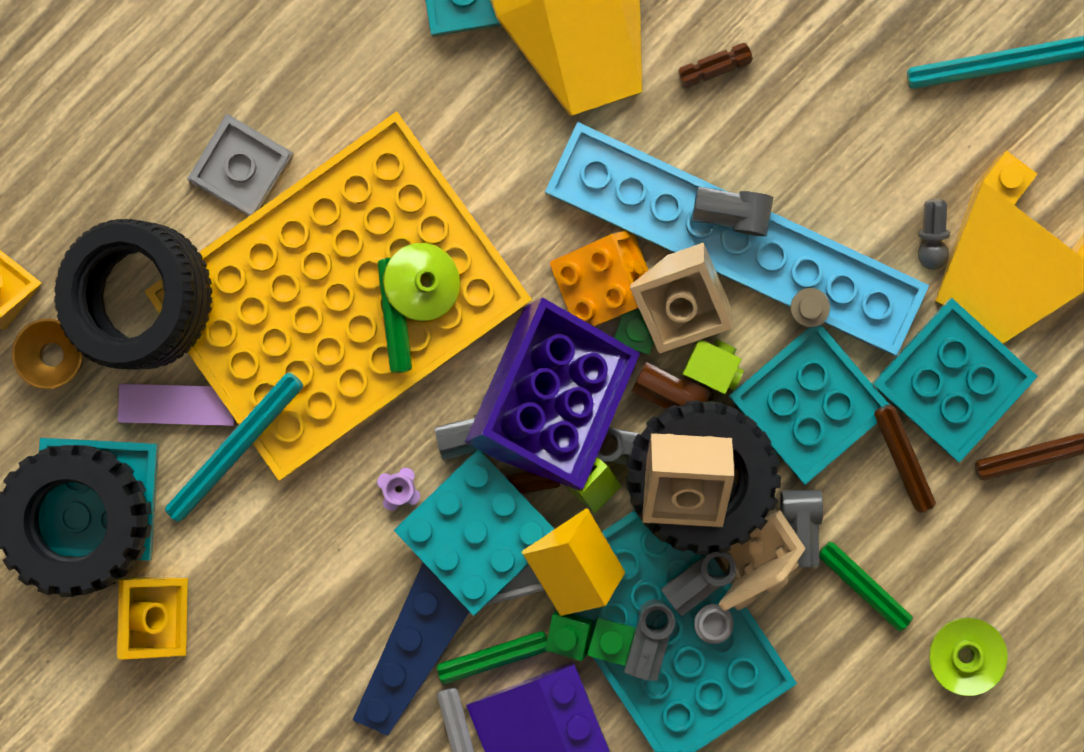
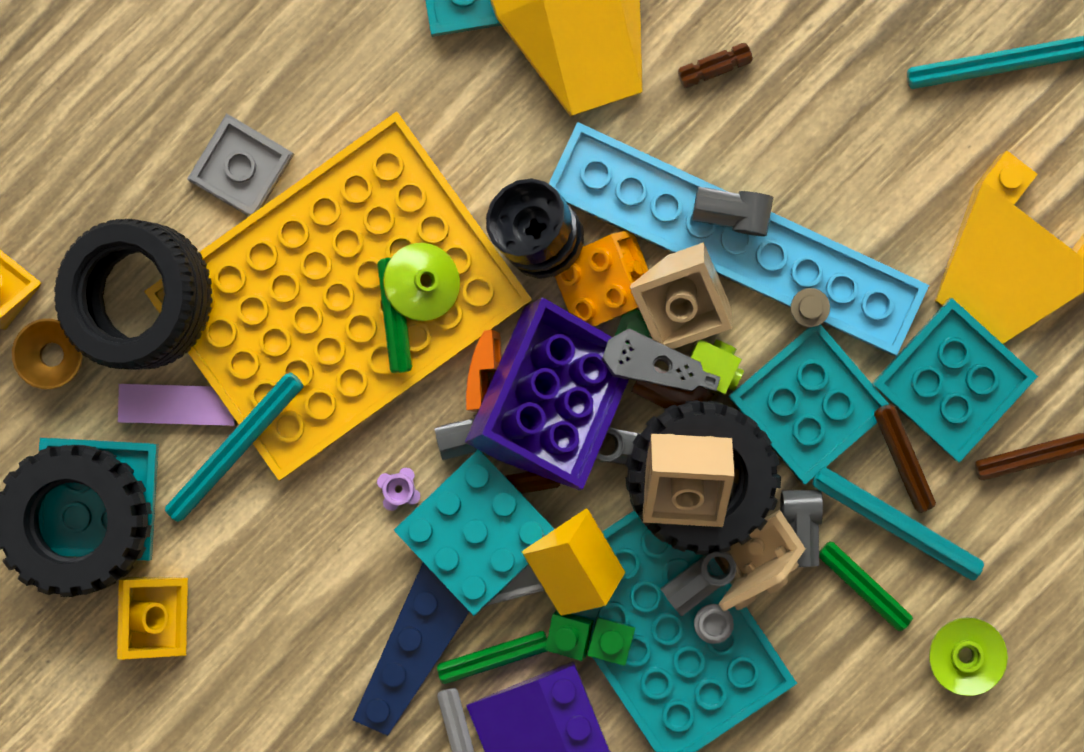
lime brick [565,457,622,514] -> none
dark grey piece [624,599,675,681] -> none
dark grey axle [918,199,950,270] -> none
none -> orange slope [466,330,502,412]
none -> black wheel [486,178,584,279]
none -> piece [602,329,720,392]
none -> teal axle [812,467,984,581]

